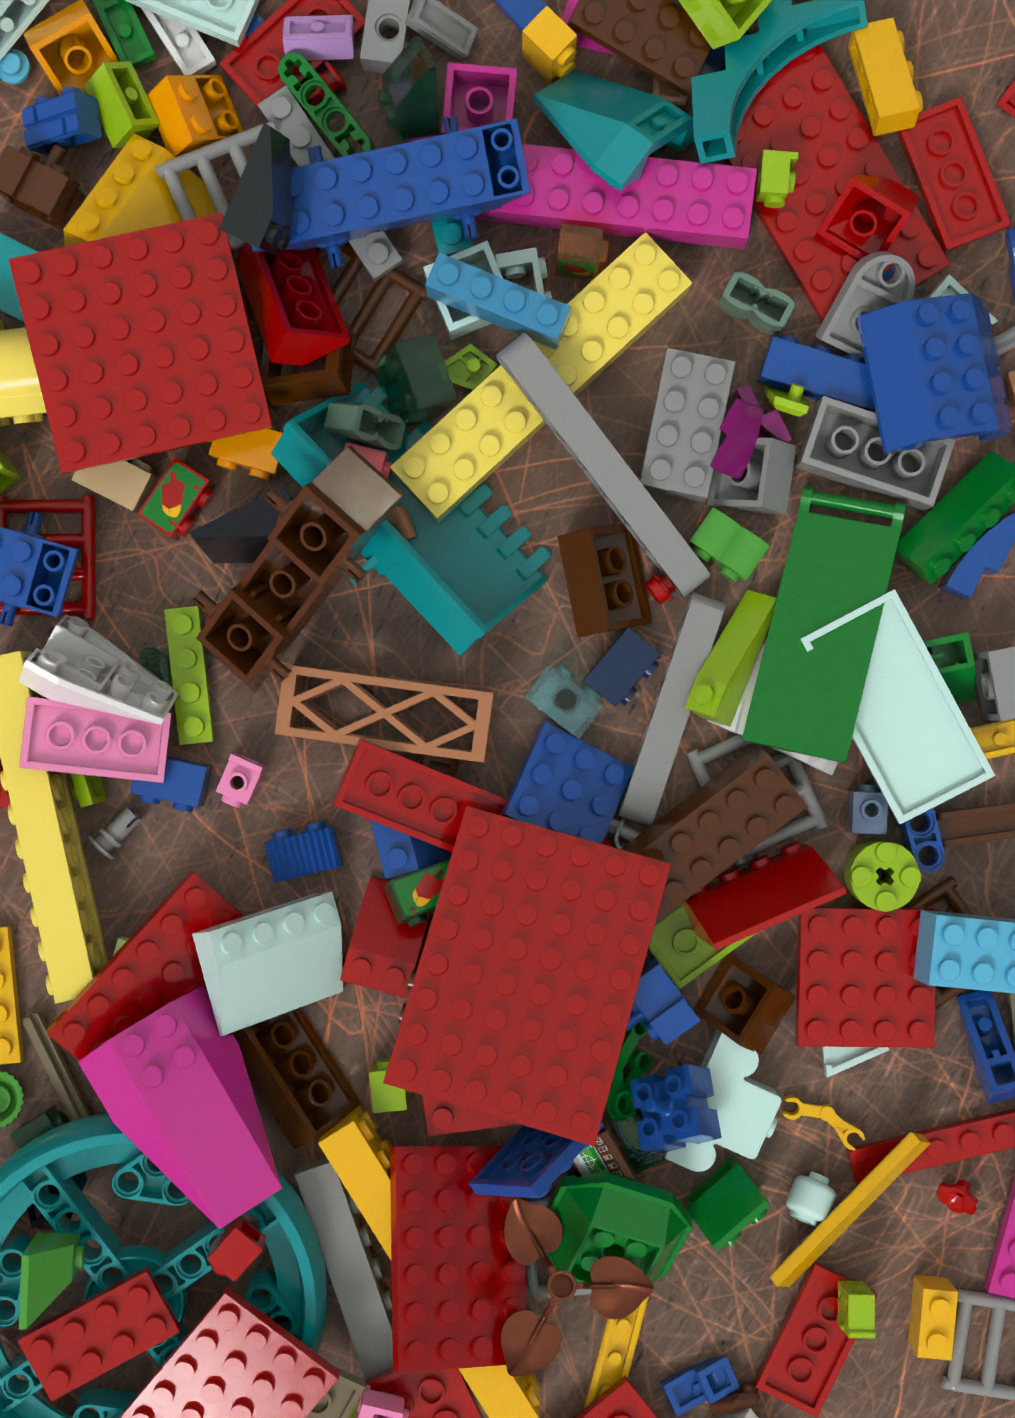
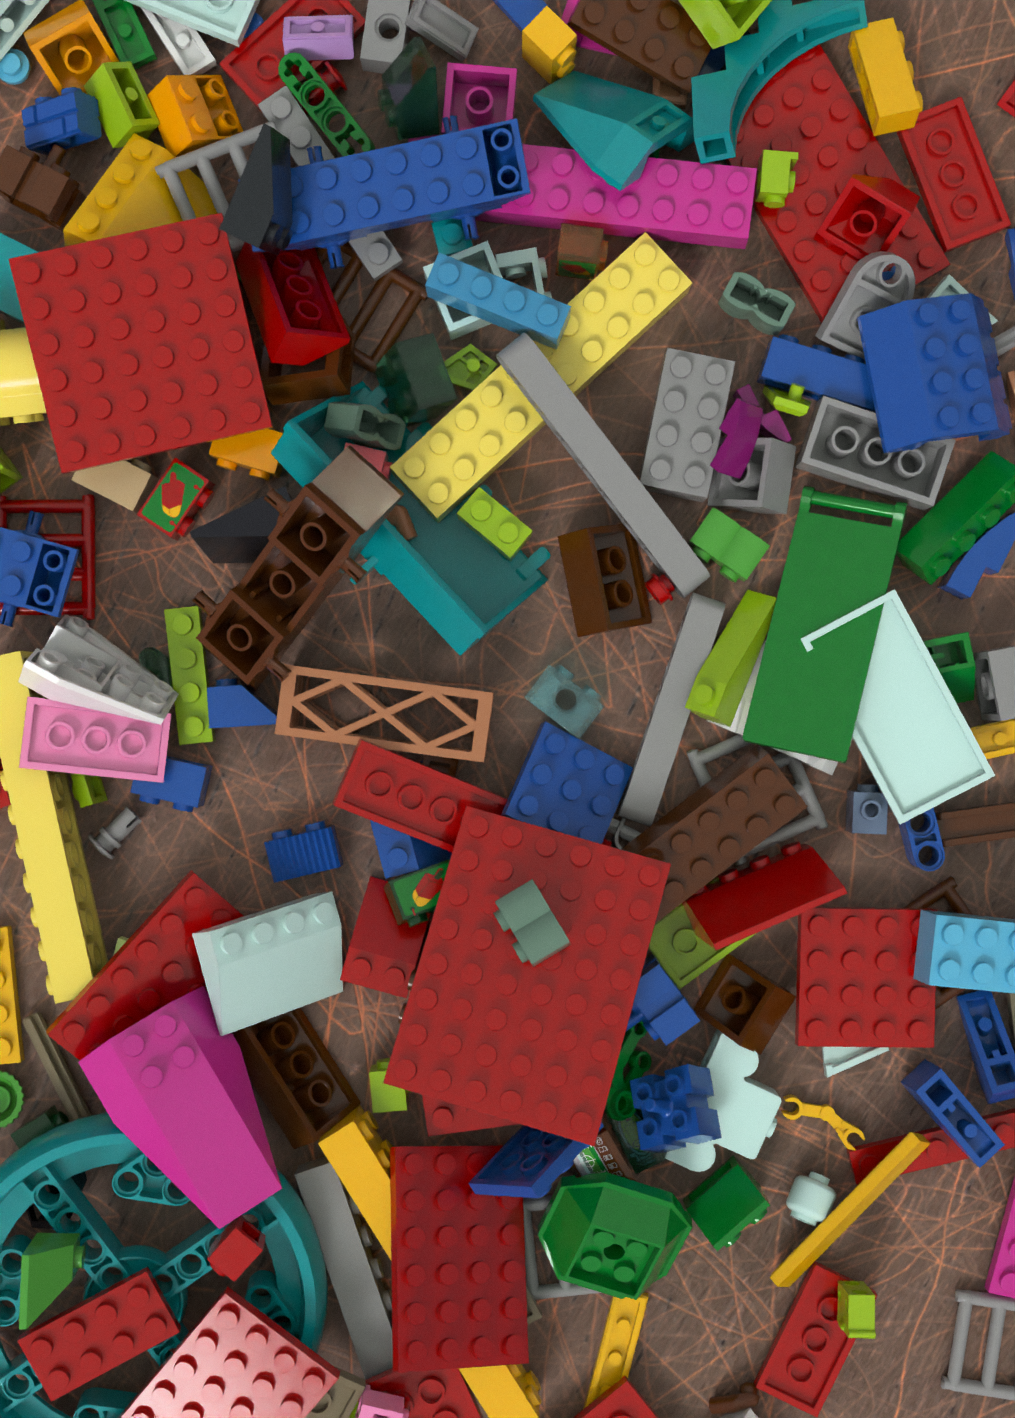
bright pink brick [216,753,267,808] -> none
copper plant [501,1198,654,1376] -> none
dark blue brick [583,627,660,707] -> none
blue slope [659,1355,740,1417] -> none
lime brick [844,839,921,912] -> none
yellow brick [908,1275,958,1361] -> none
red plant [937,1180,978,1215] -> none
none -> blue slope [207,679,277,728]
none -> lime brick [457,487,533,562]
none -> sand green brick [493,879,571,967]
none -> blue slope [900,1059,1005,1168]

